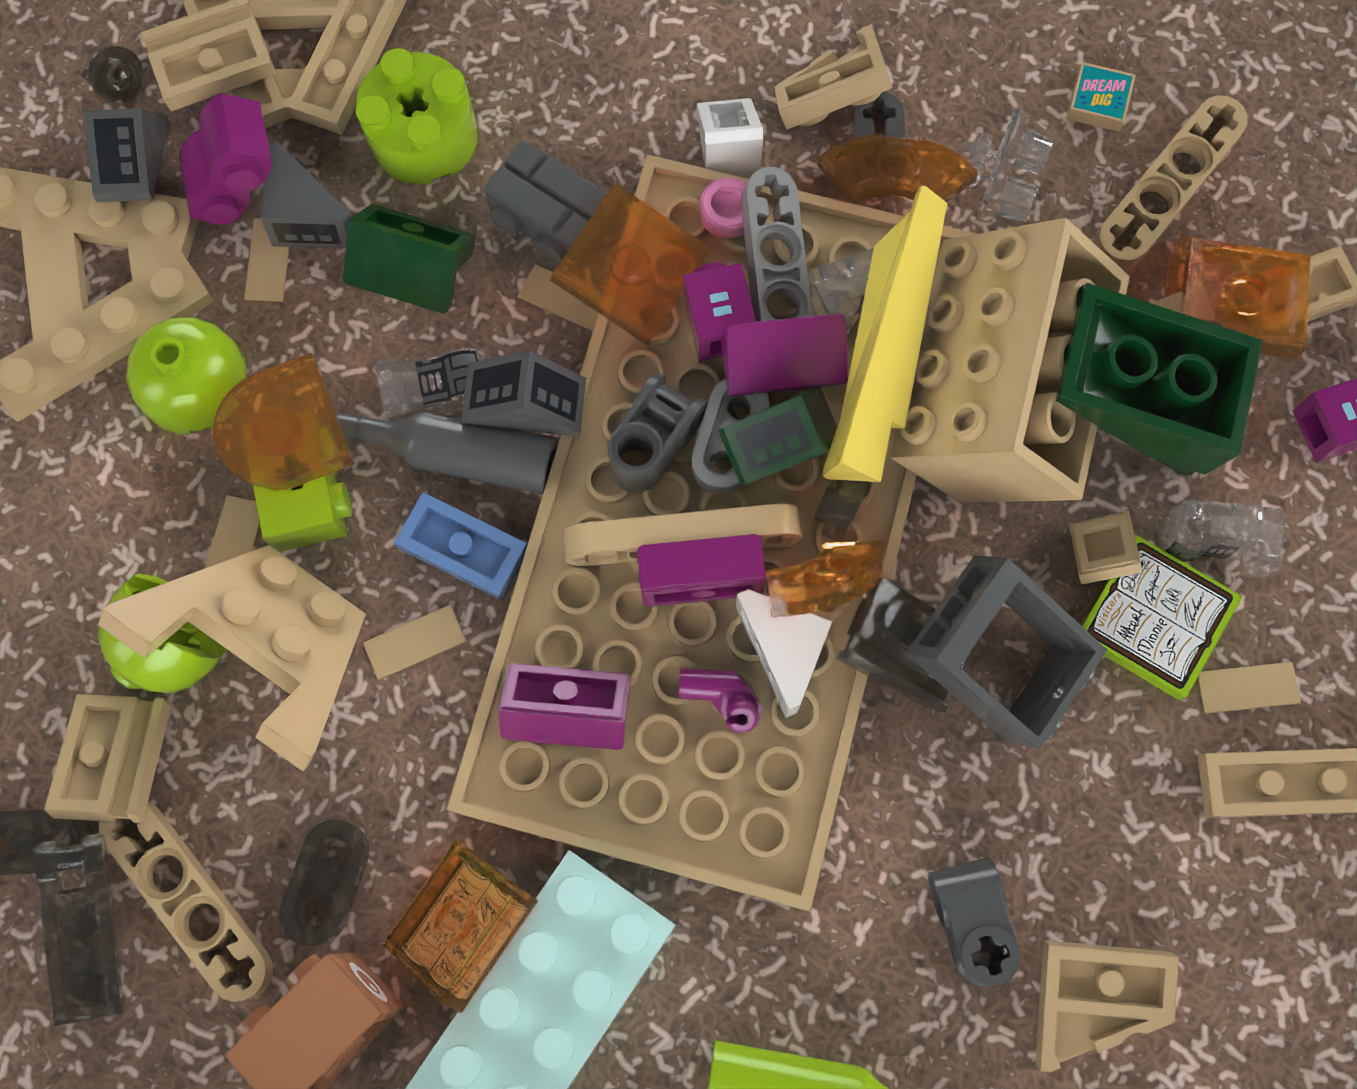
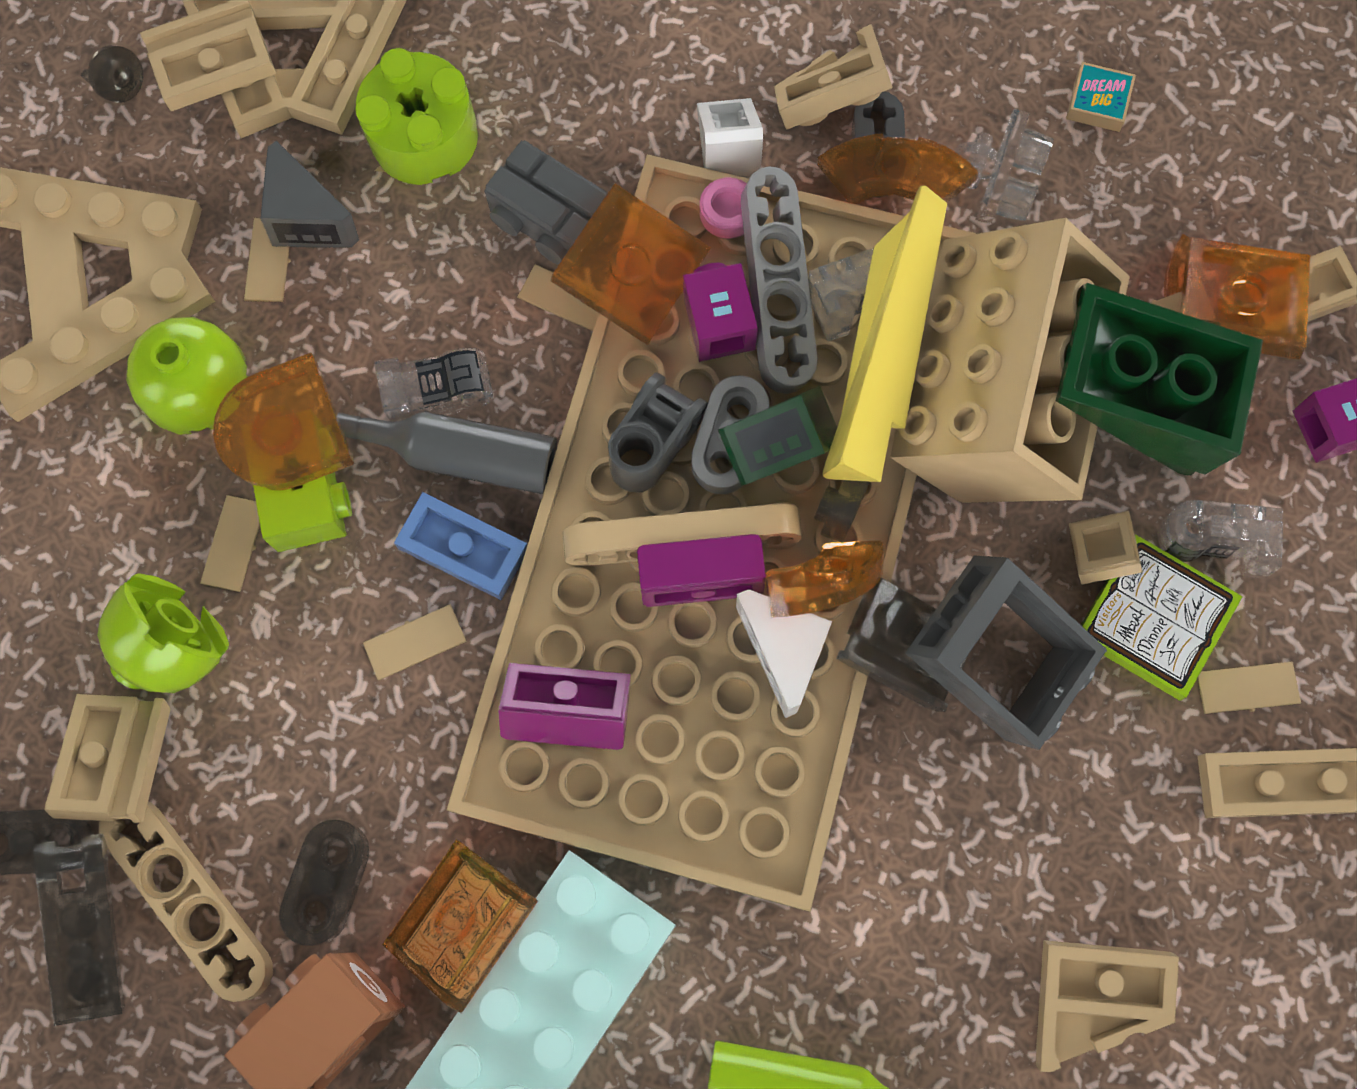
dark grey slope [84,108,170,202] -> none
tan wing [98,545,366,771] -> none
magenta brick [179,94,272,225] -> none
dark green panel [343,203,476,314] -> none
dark grey slope [462,350,586,437] -> none
magenta arm [679,668,762,733] -> none
magenta slope [720,313,848,397] -> none
dark grey piece [928,857,1020,986] -> none
tan beam [1094,95,1248,271] -> none

